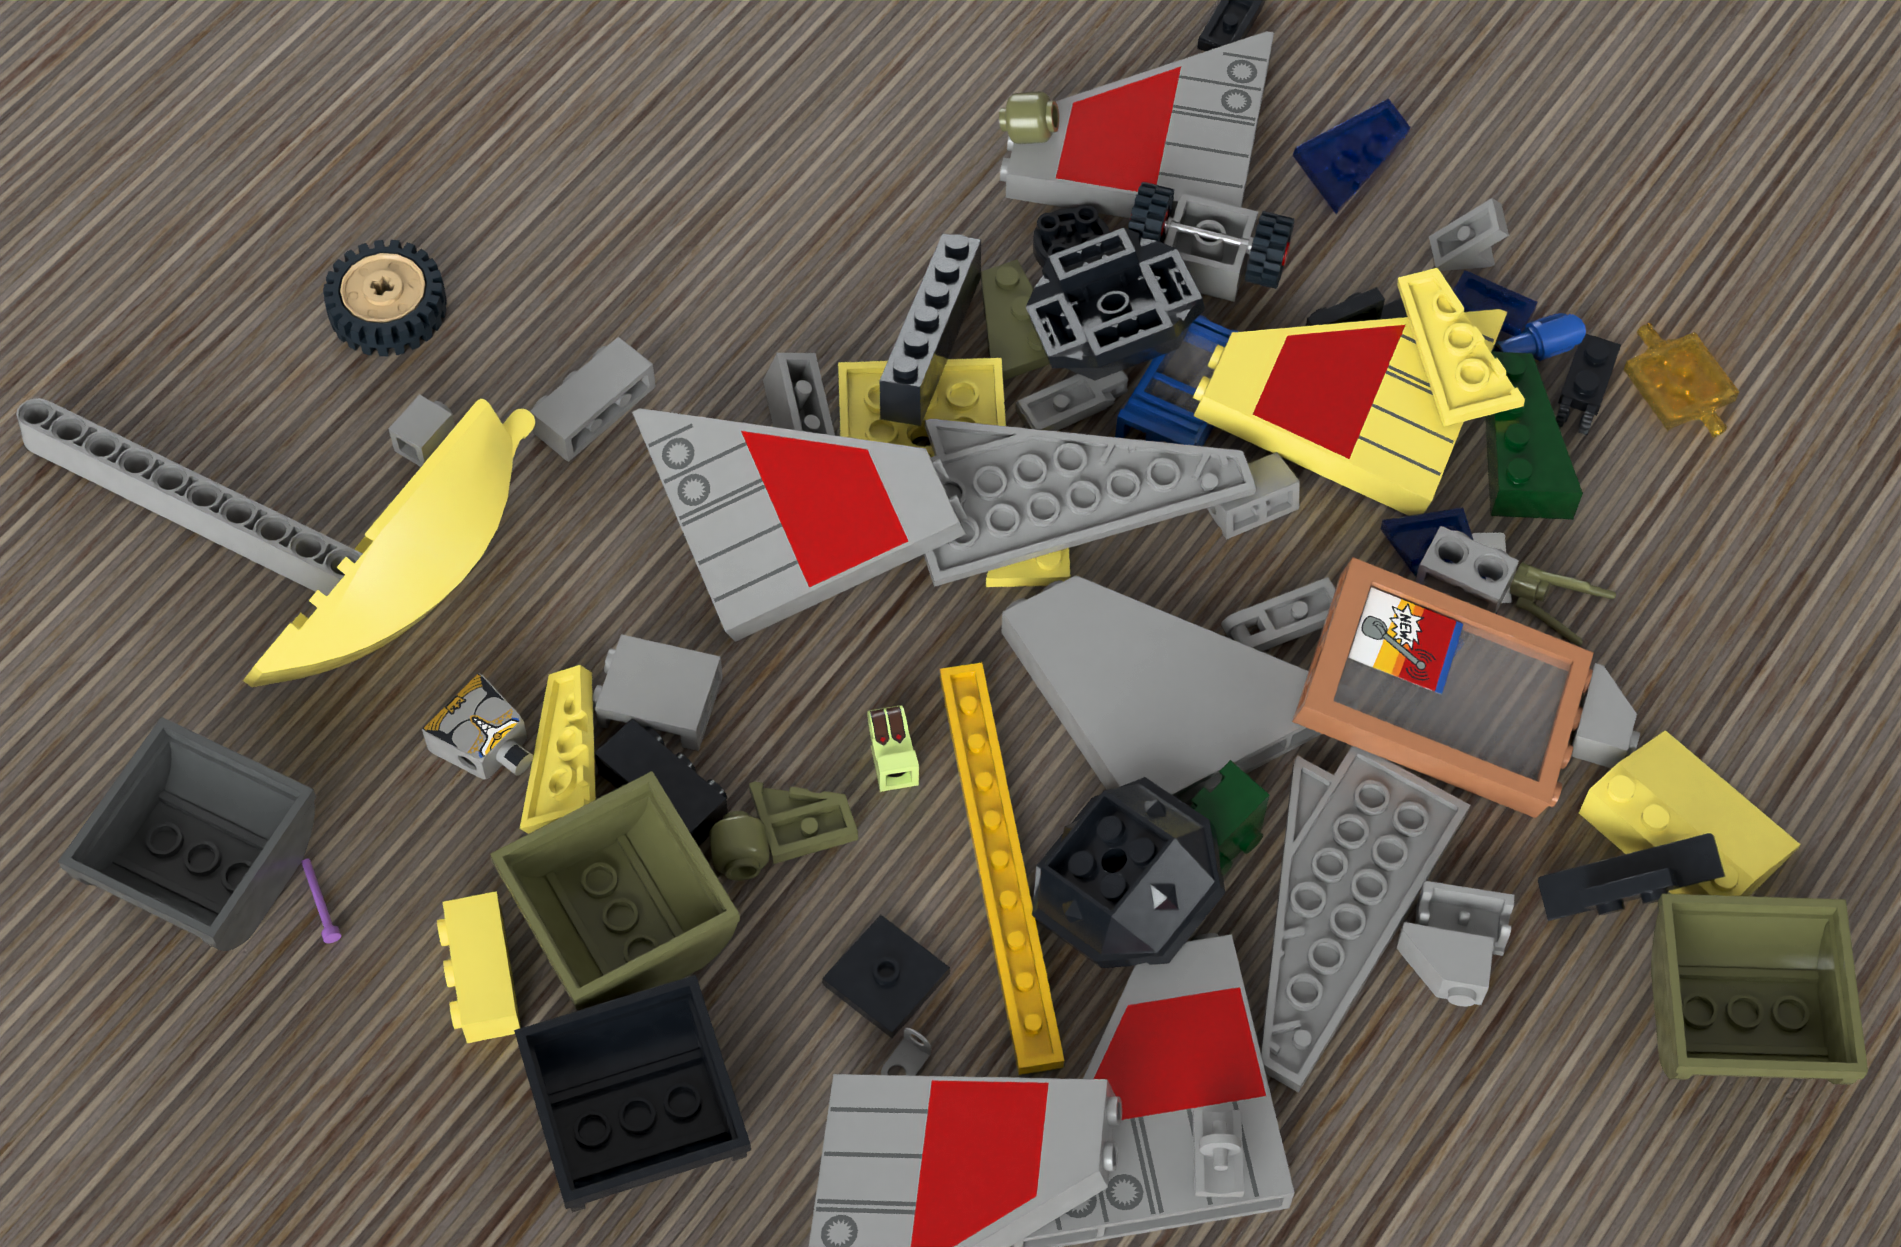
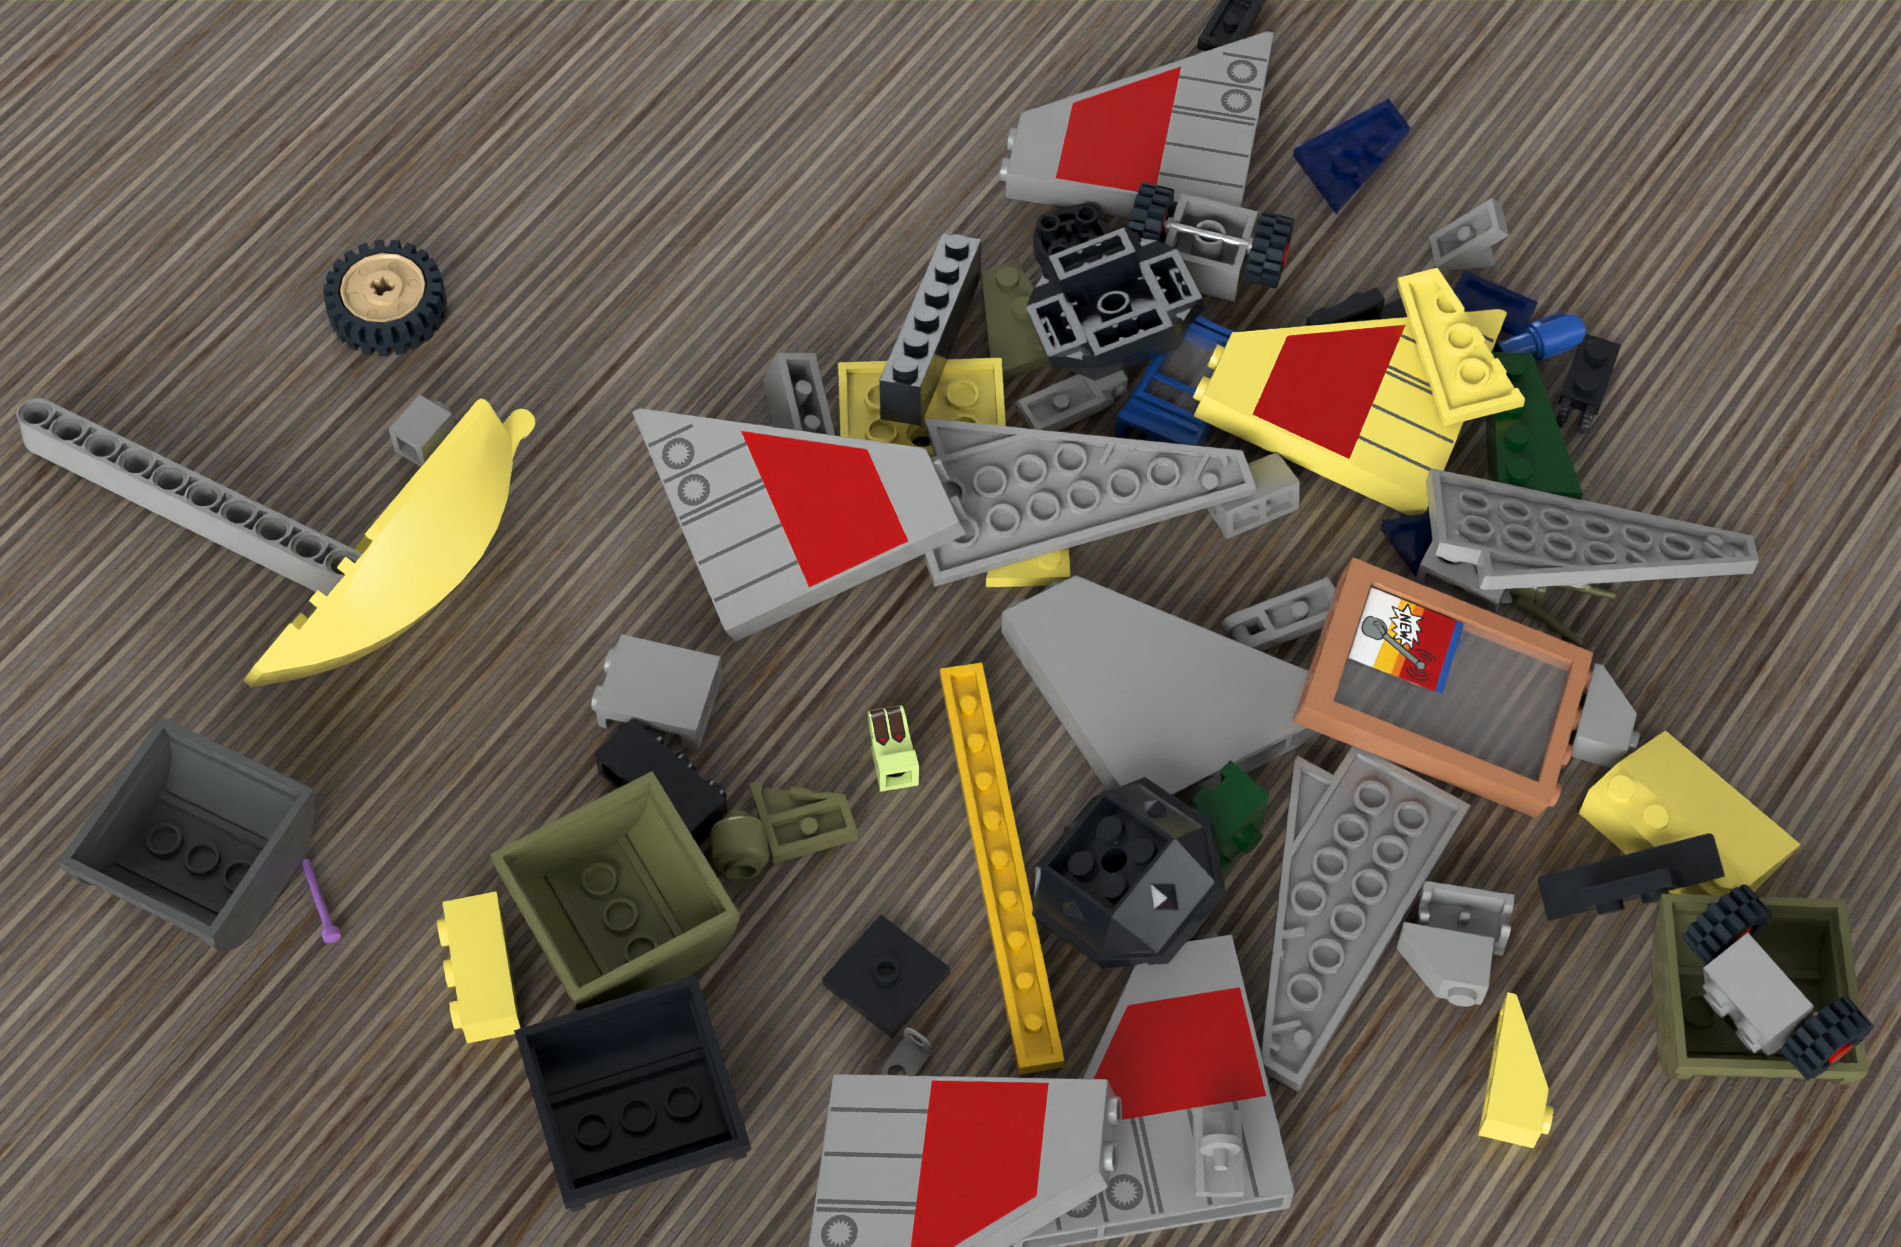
light grey torso [422,673,533,779] -> none
light yellow wing [520,665,596,834] -> none
light grey brick [530,337,656,462] -> none
olive head [999,91,1059,144] -> none
clear yellow plate [1623,323,1739,437] -> none
none -> light grey wing [1426,468,1759,590]
none -> light yellow slope [1479,992,1554,1148]
none -> brick [1682,884,1874,1081]

